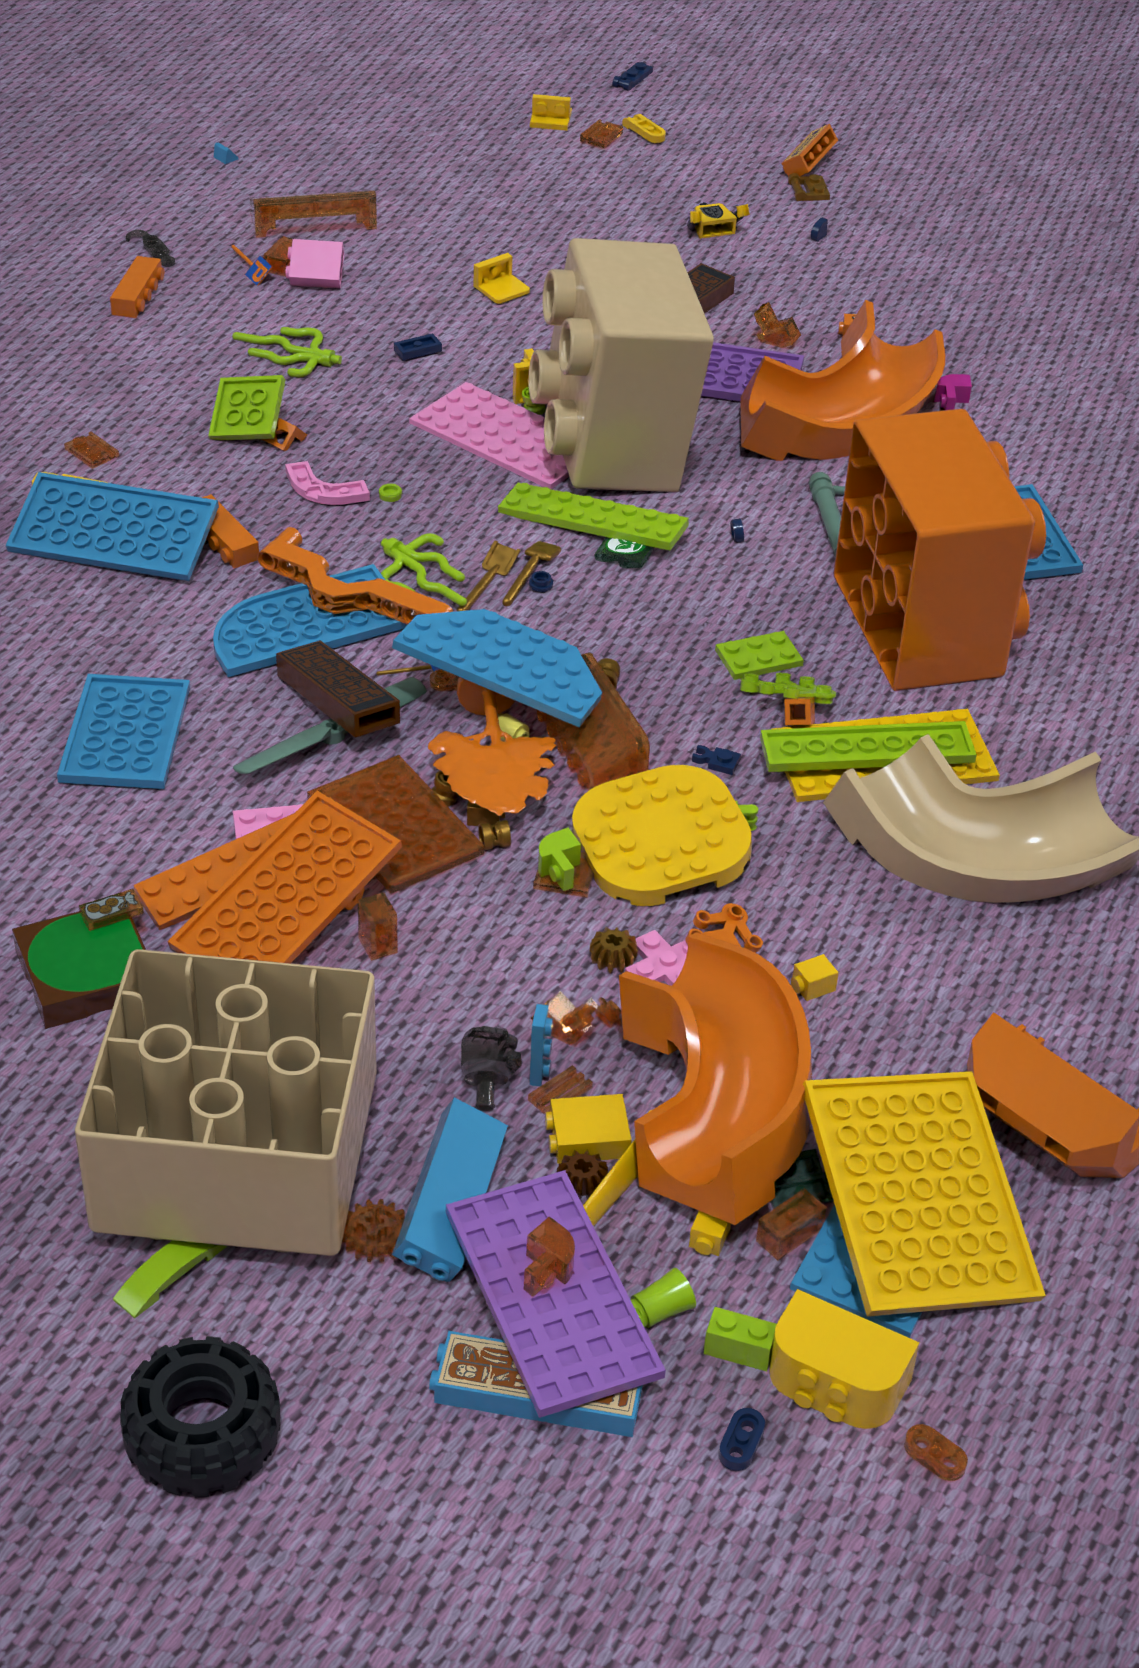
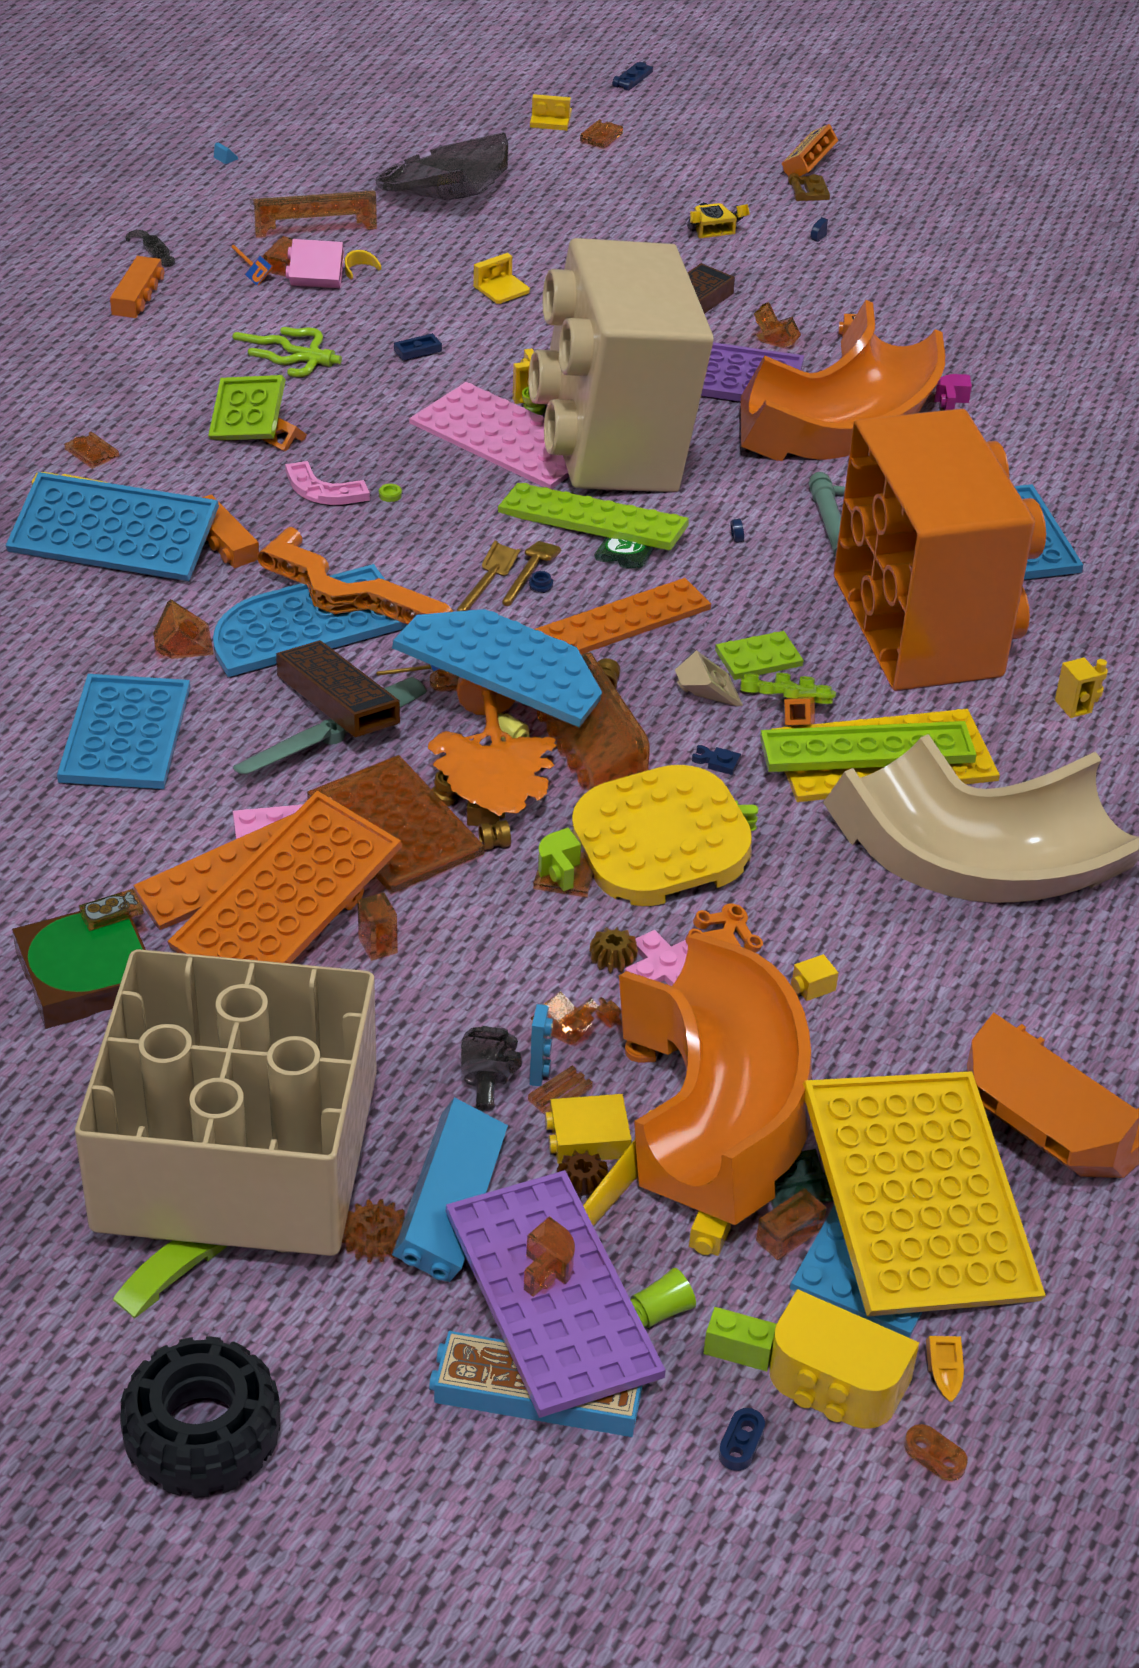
lime plant [381,533,467,607] -> none
yellow plate [622,114,666,143] -> none
none -> clear orange slope [153,599,214,659]
none -> yellow helmet [345,250,381,279]
none -> clear smoke windscreen [375,132,508,200]
none -> orange plate [534,578,711,654]
none -> orange tile [625,1040,656,1063]
none -> tan slope [675,650,743,707]
none -> light orange plate [926,1336,964,1402]
none -> yellow brick [1055,657,1108,718]

